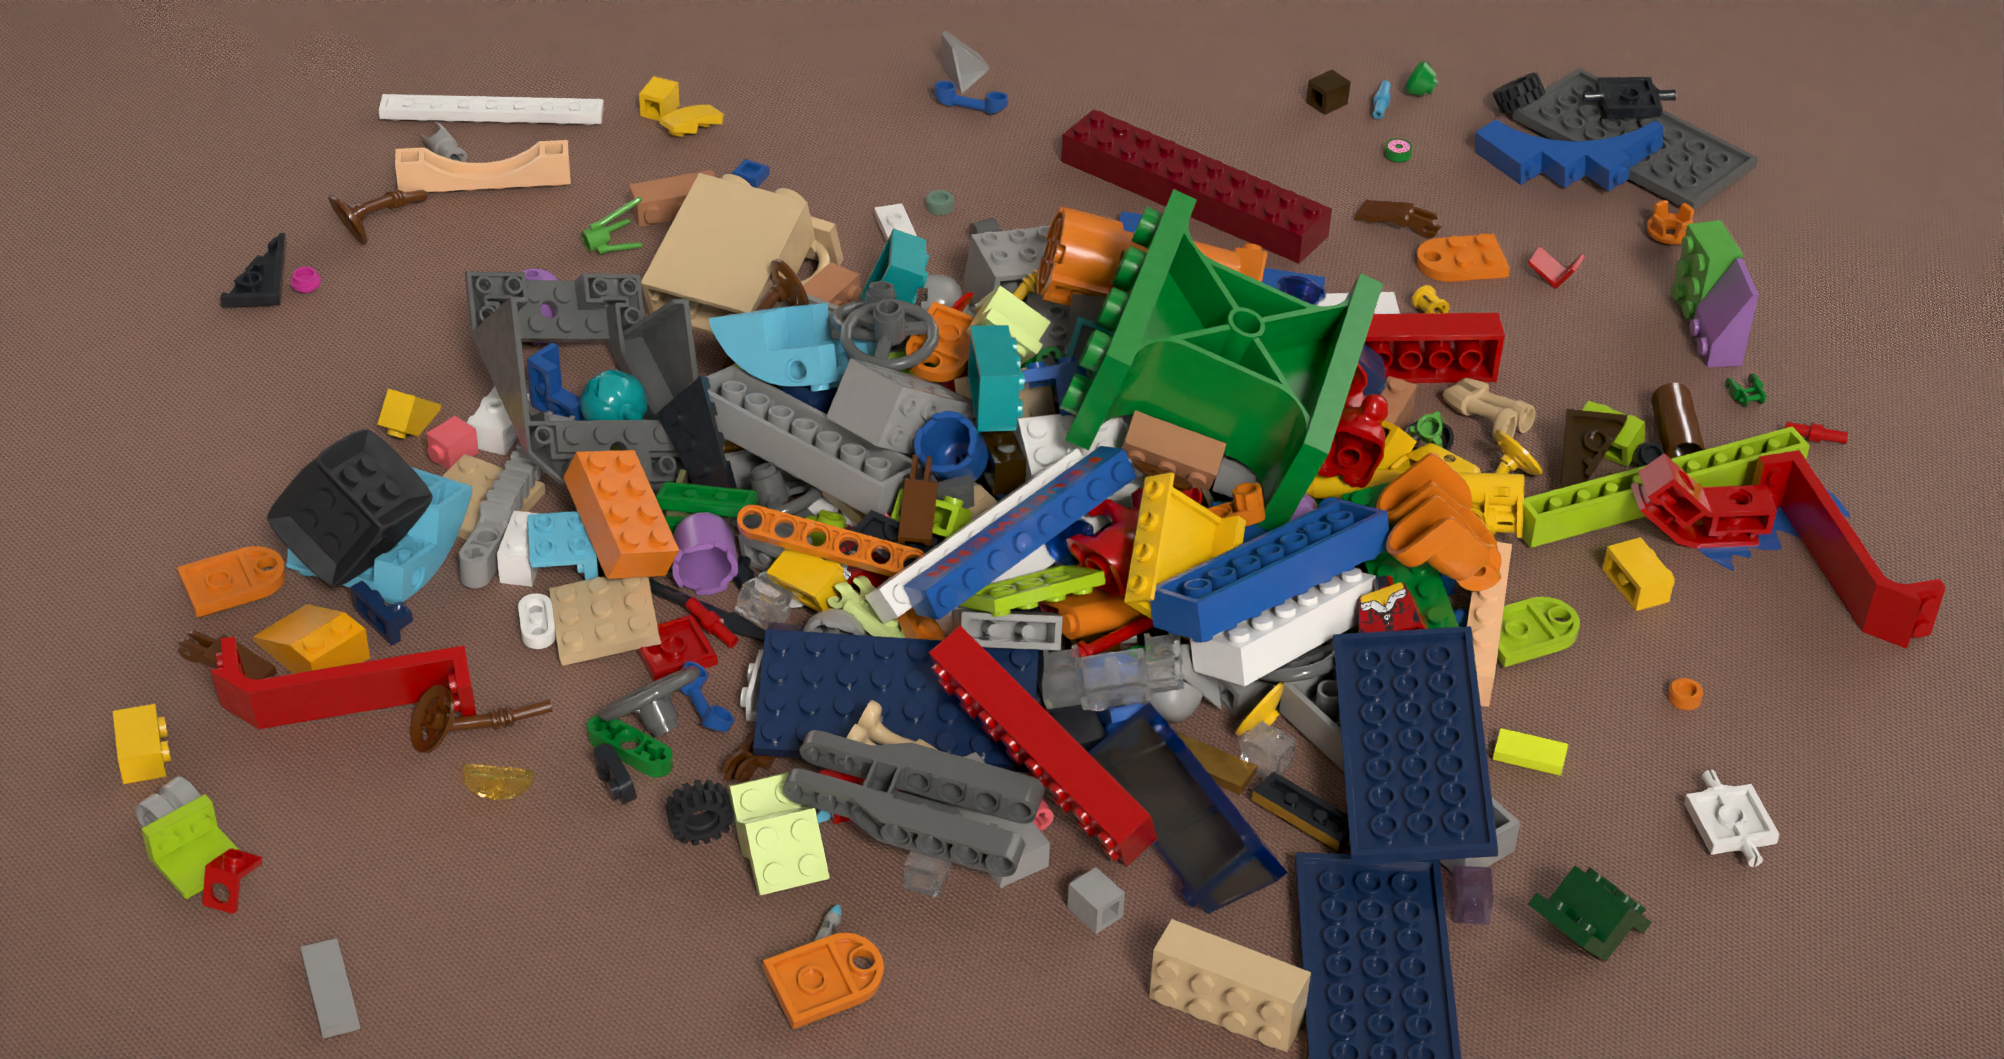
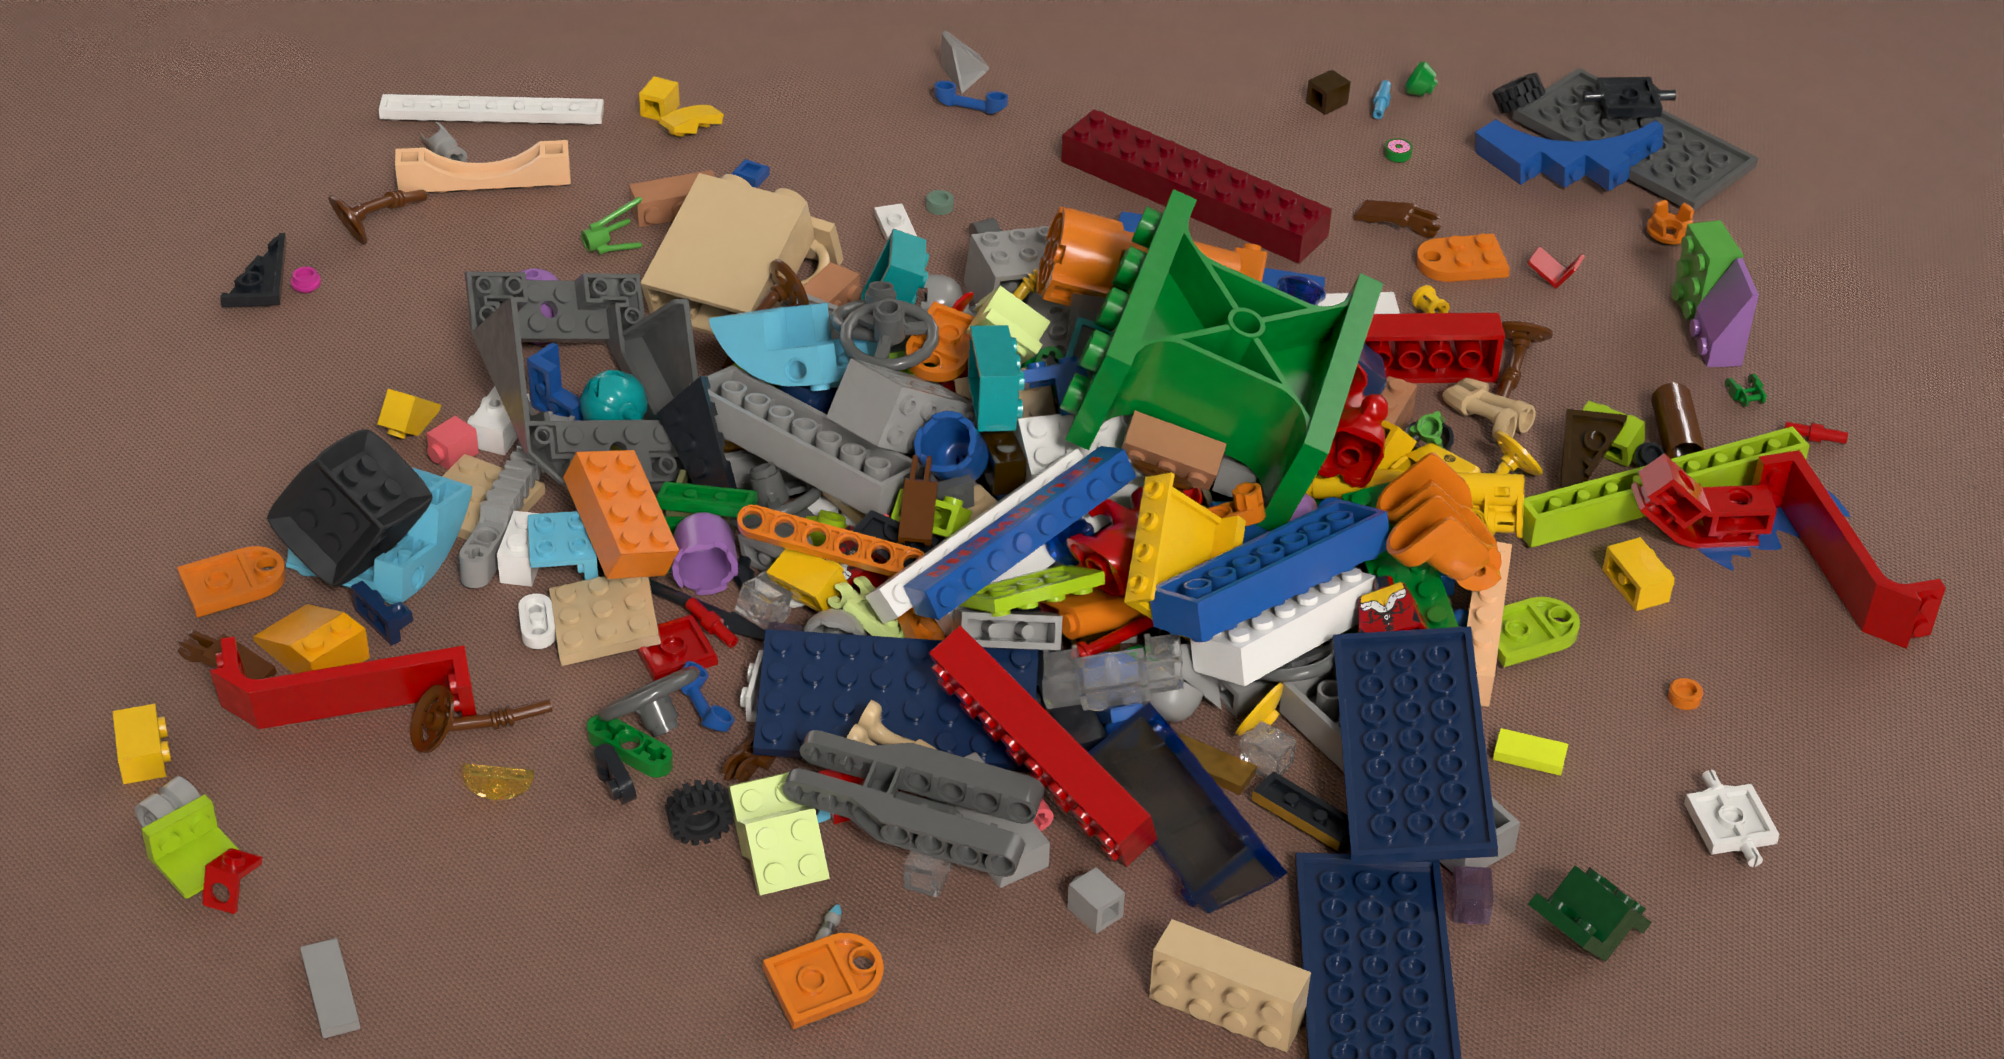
none -> reddish brown dish [1497,321,1553,398]

